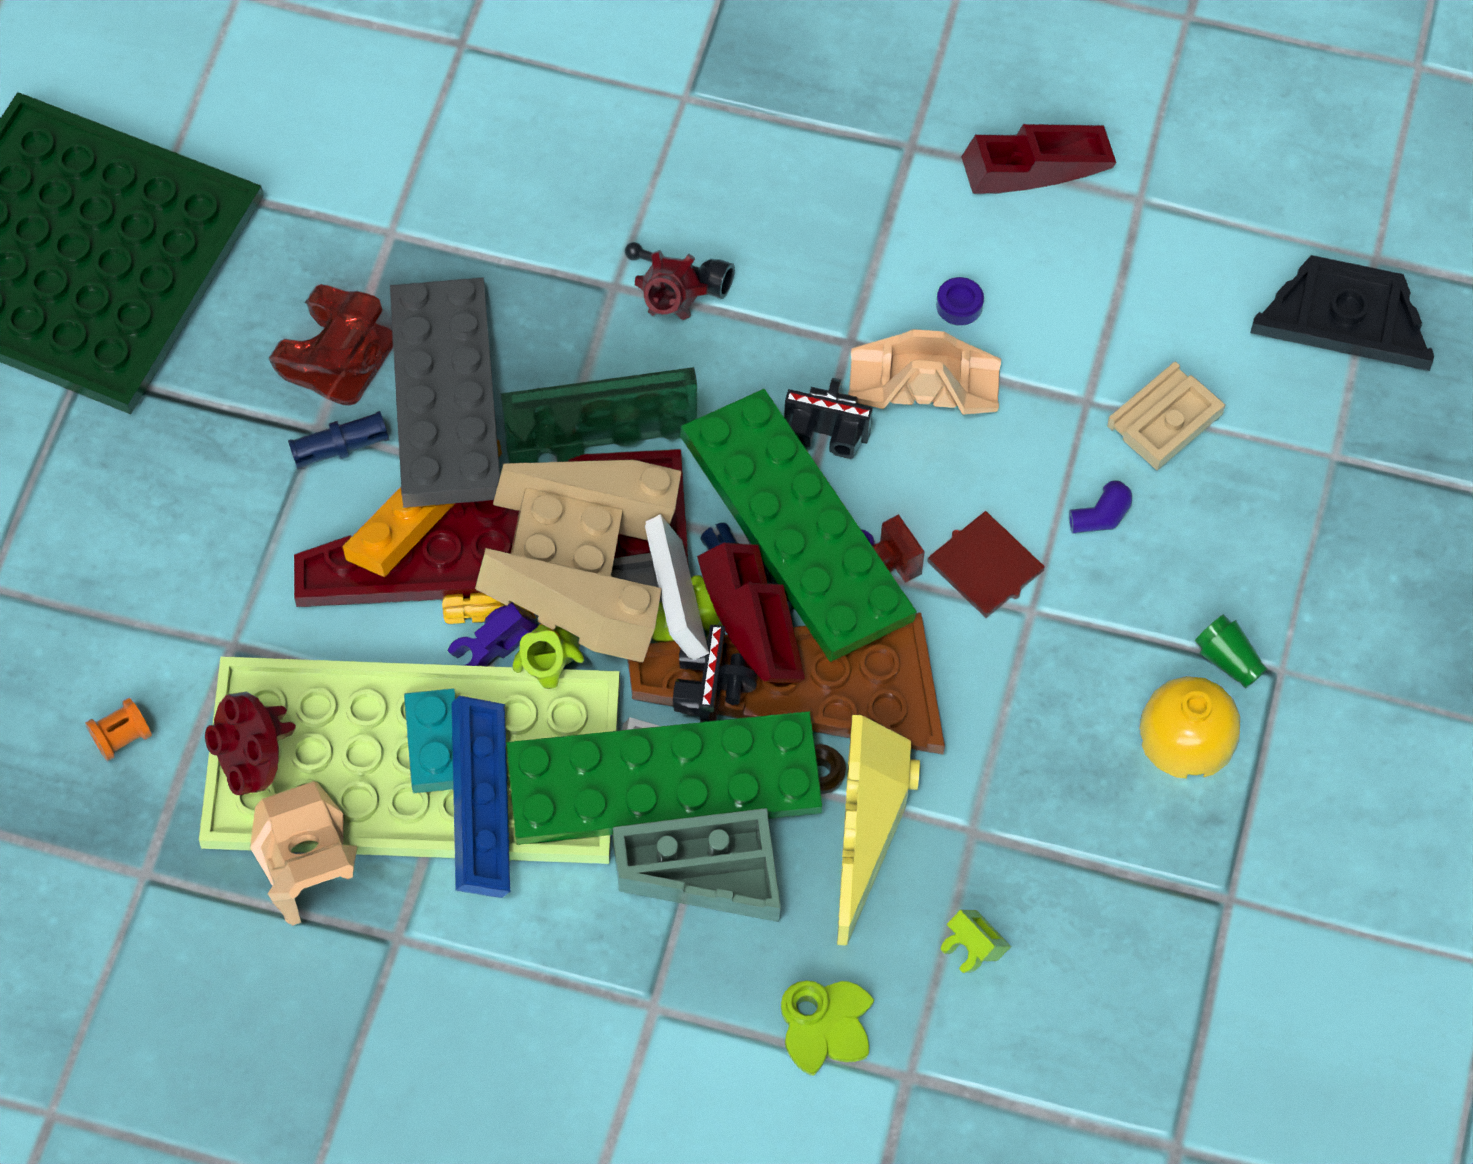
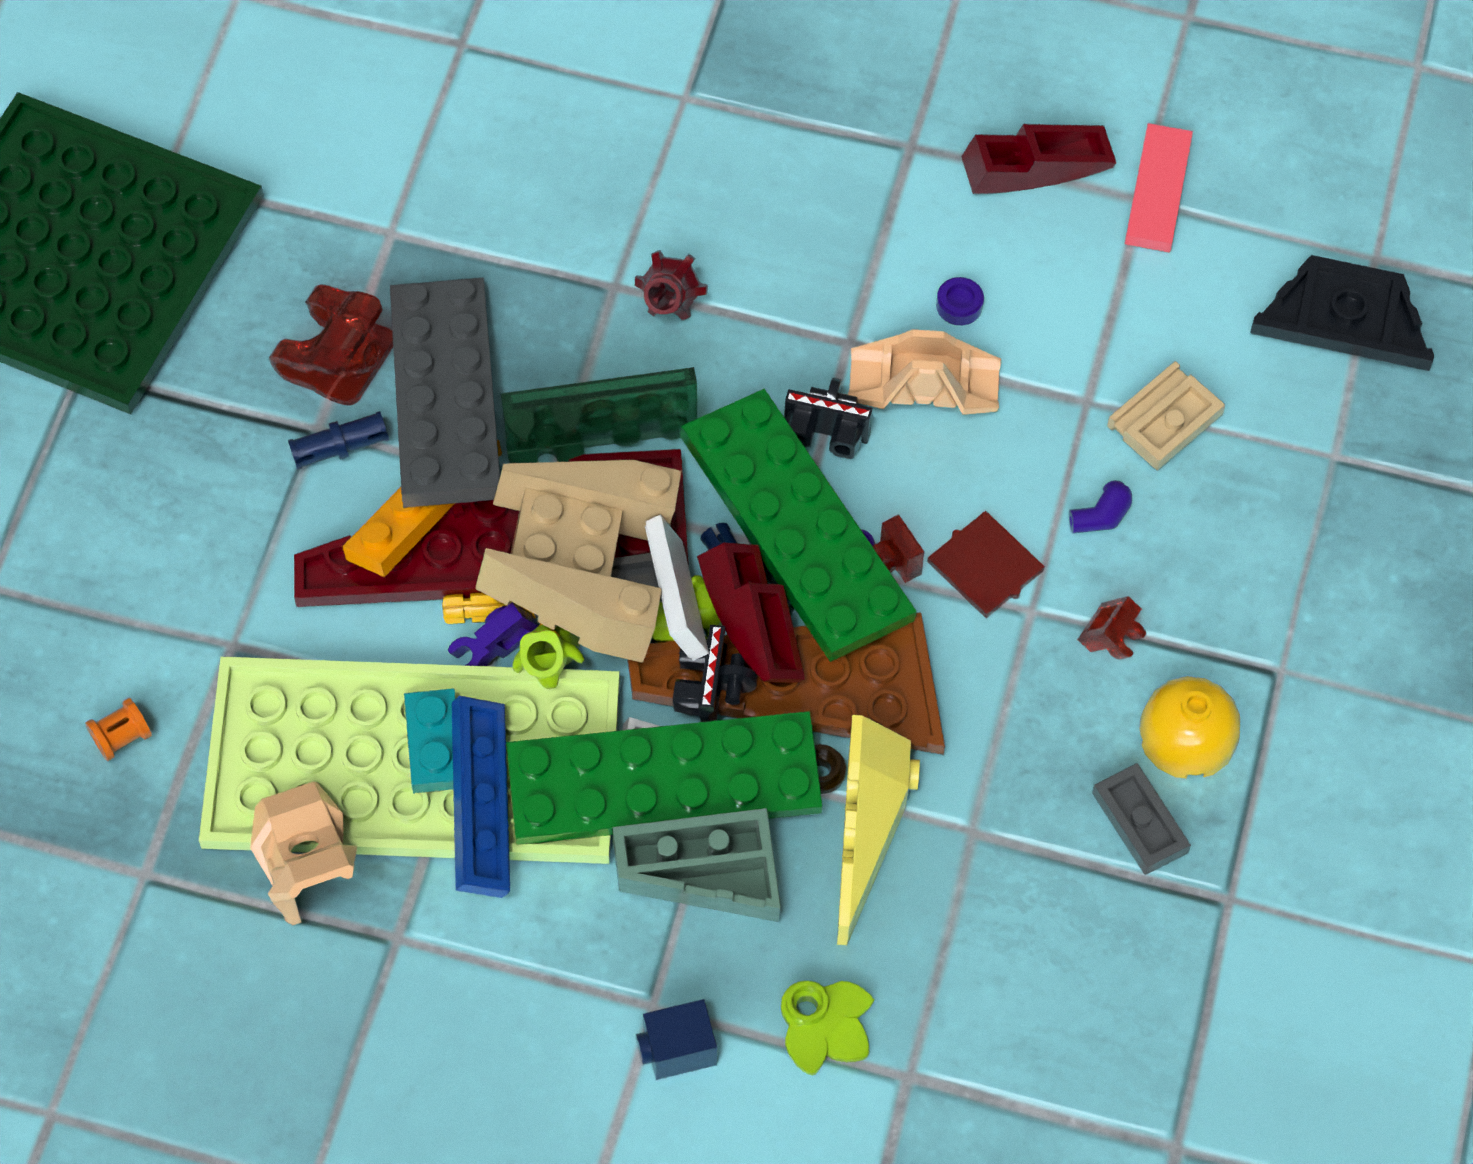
dark red plate [205,691,296,795] -> none
black hinge [624,242,735,299] -> none
lime tile [940,909,1012,973] -> none
green cone [1195,614,1267,689] -> none
none -> dark blue brick [635,999,717,1080]
none -> clear red tile [1077,596,1146,660]
none -> dark grey plate [1092,763,1191,875]
none -> coral tile [1125,123,1193,253]

